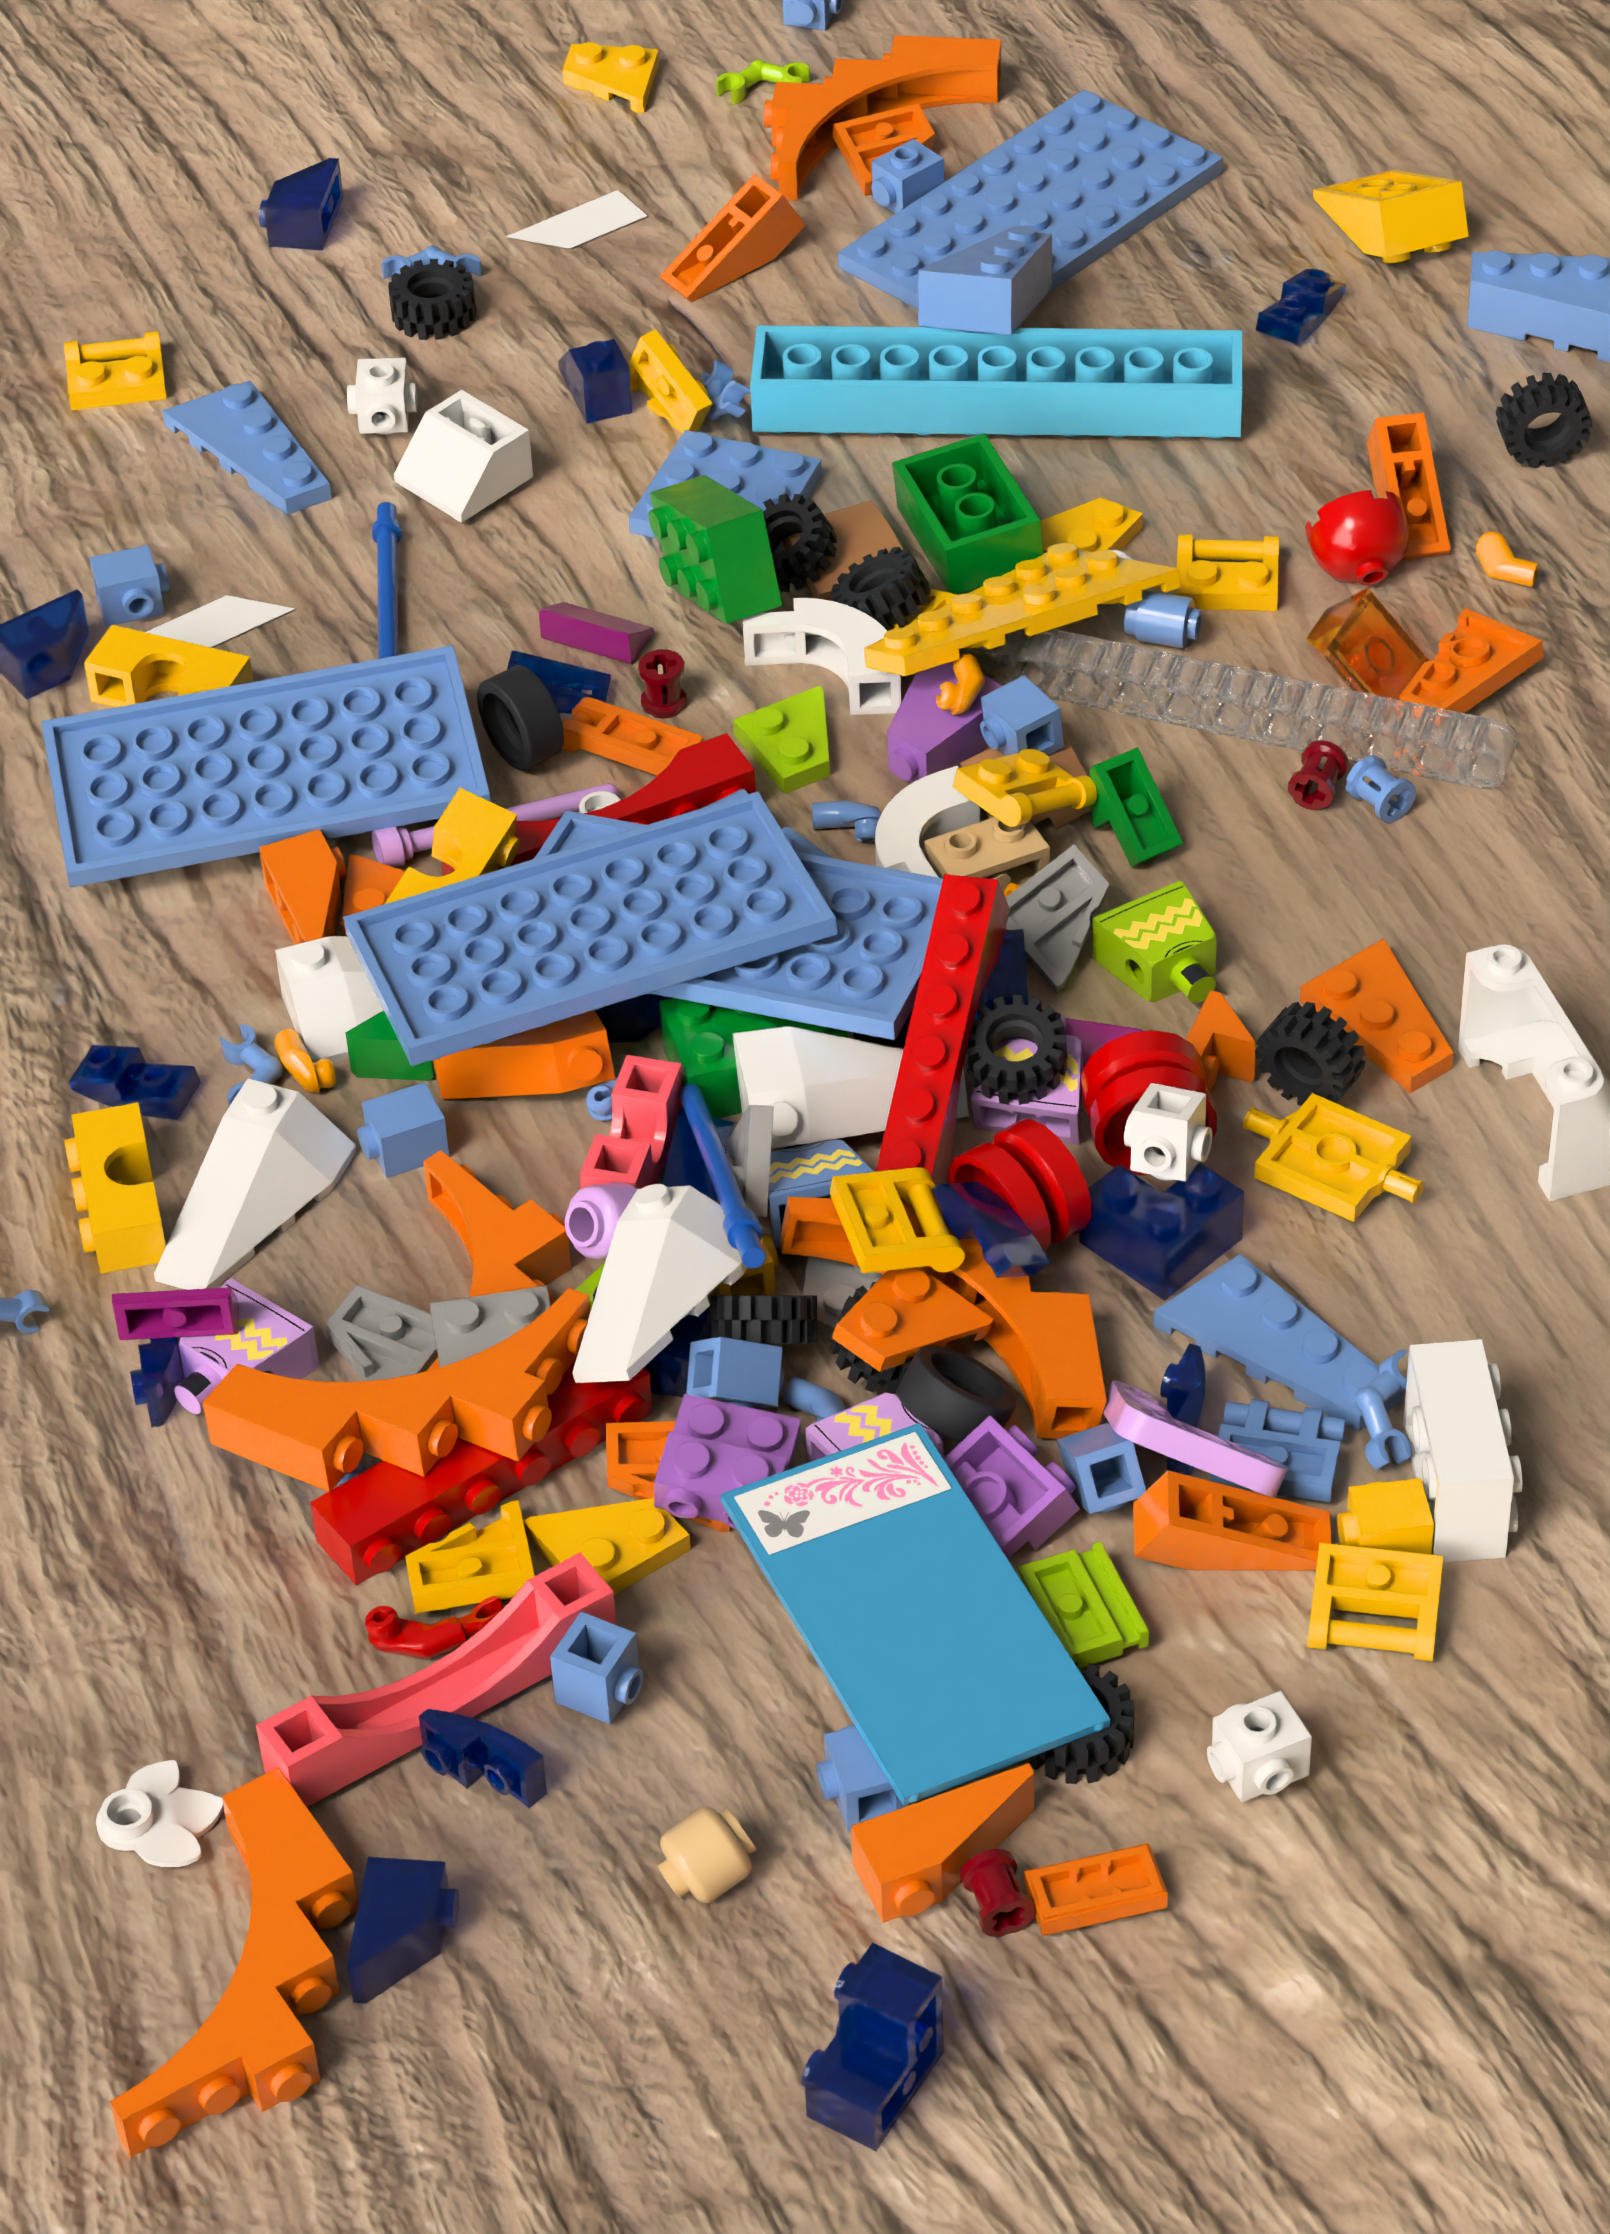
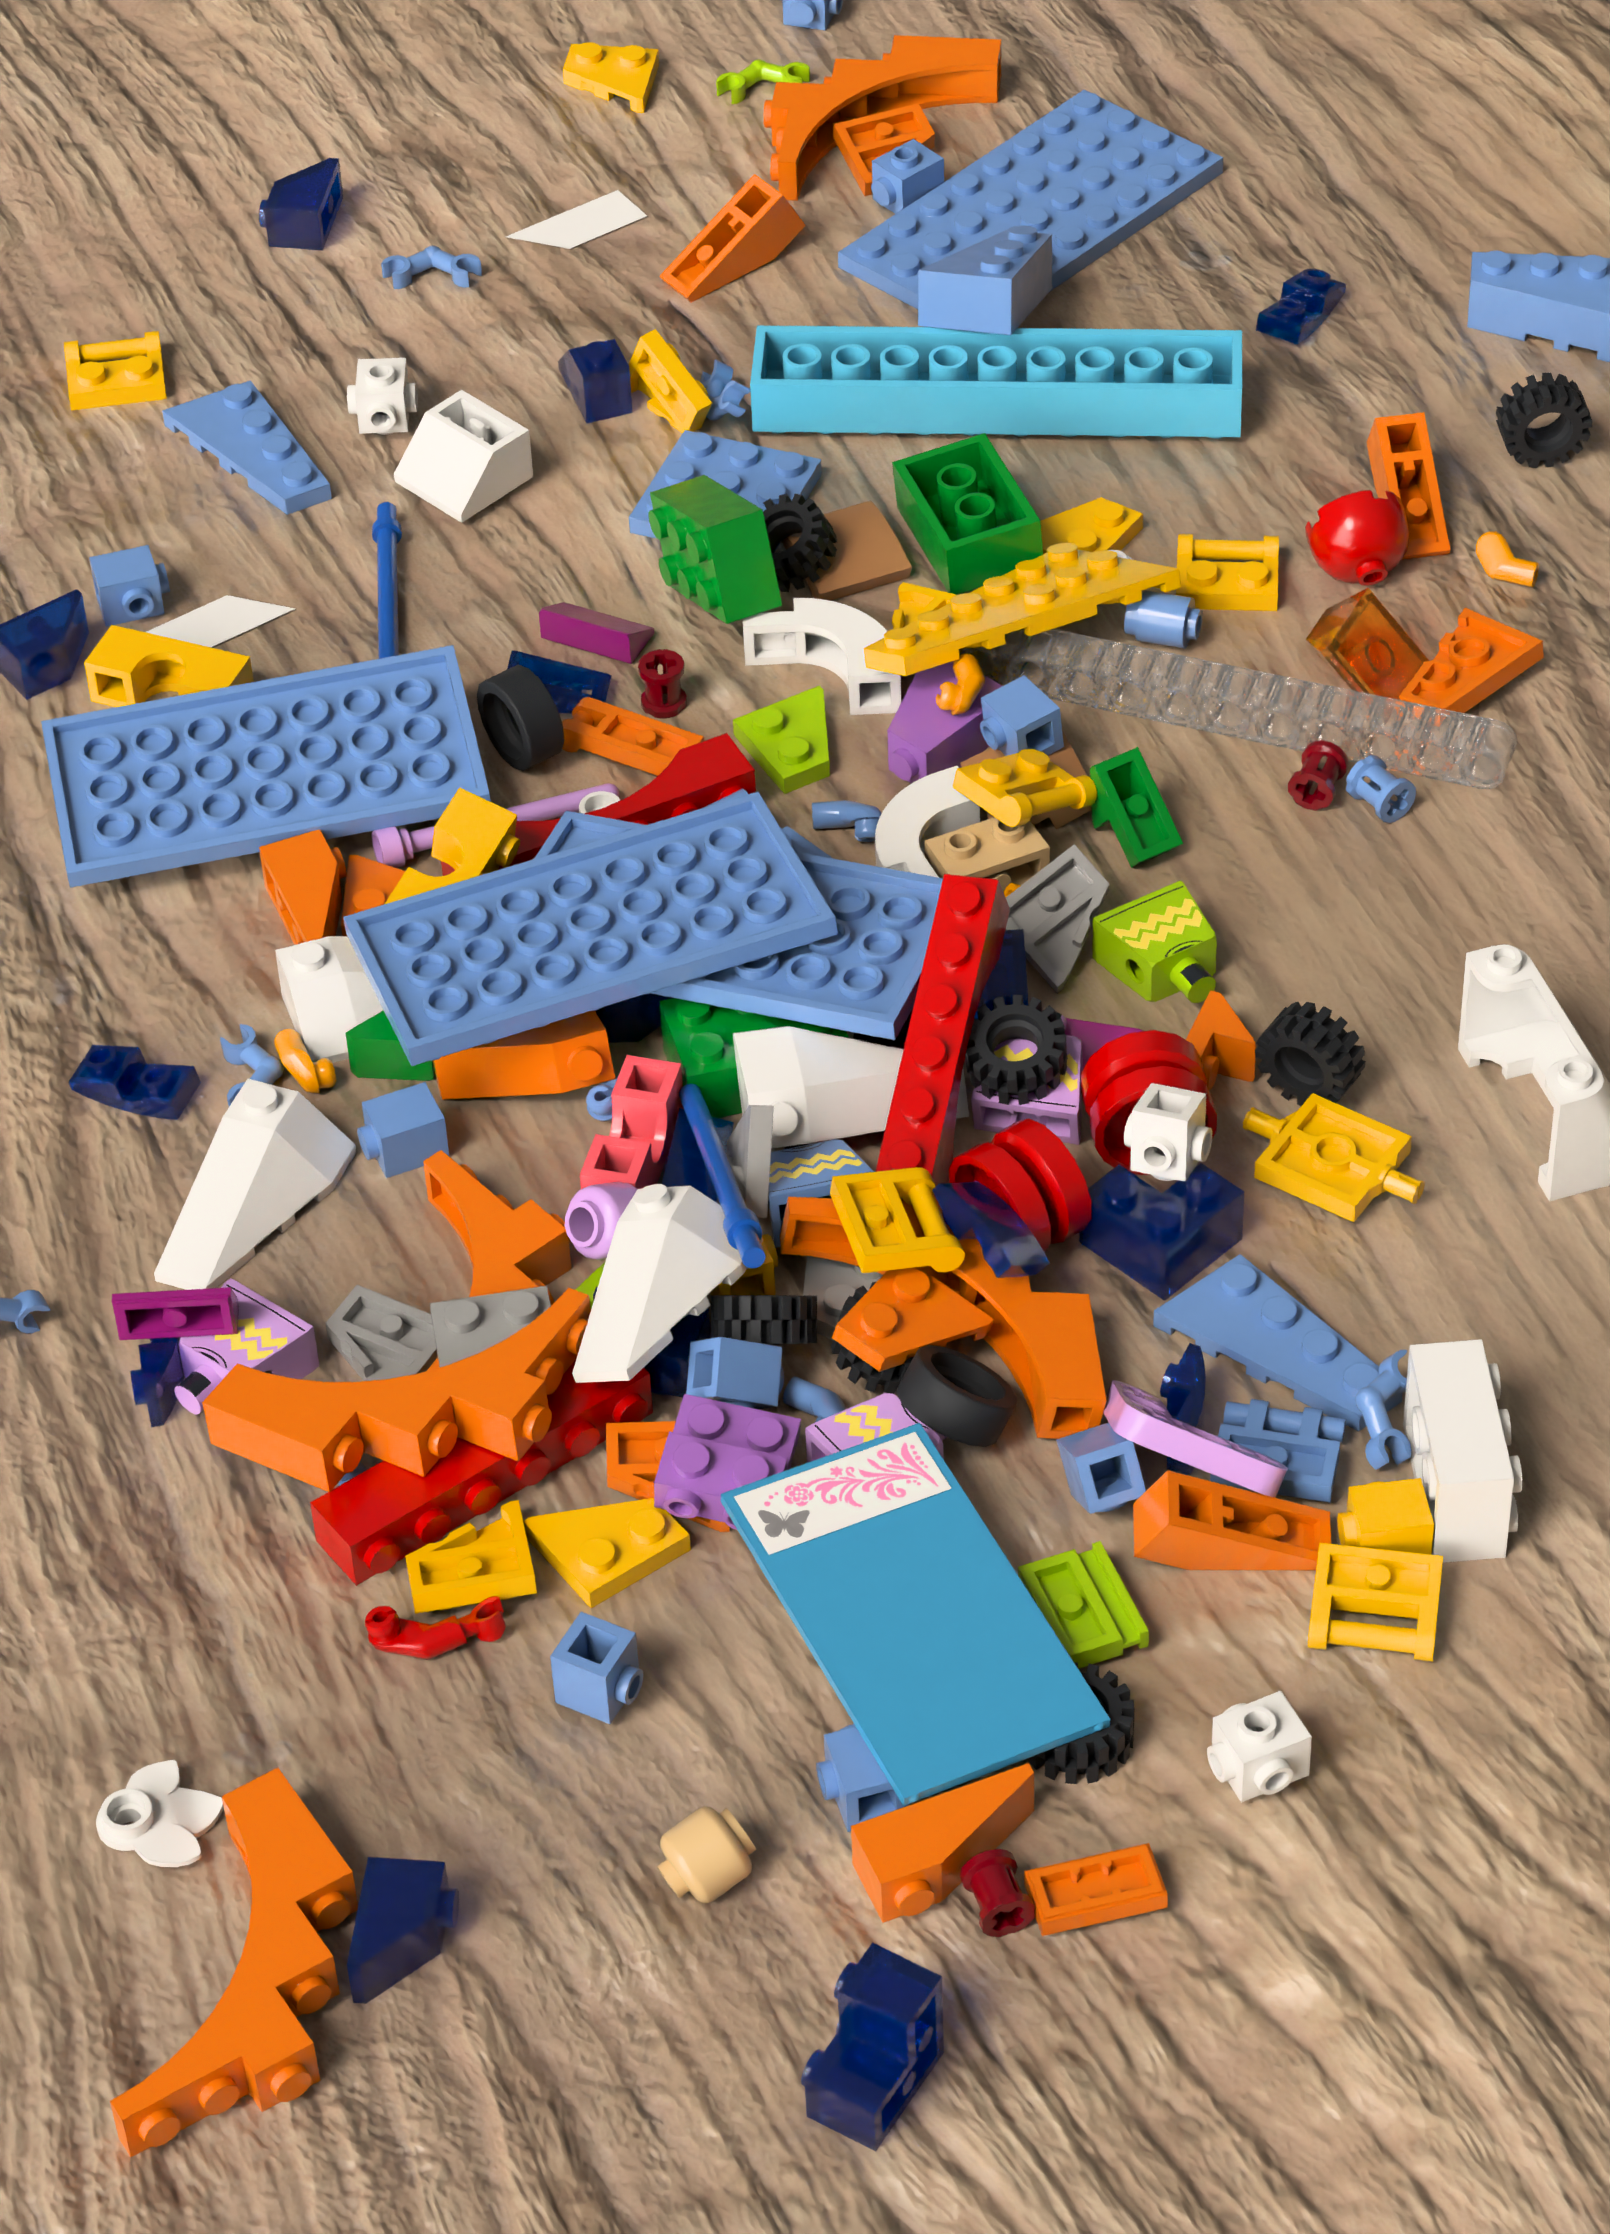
yellow arch [64,1102,166,1274] -> none
coral arch [256,1552,617,1807] -> none
black tyre [388,259,476,340] -> none
clear blue slope [418,1709,547,1809] -> none
black tyre [831,547,931,631] -> none
medium lavender plate [943,1416,1080,1559] -> none
orange wing [1300,938,1454,1093] -> none
yellow slope [1313,169,1469,263] -> none

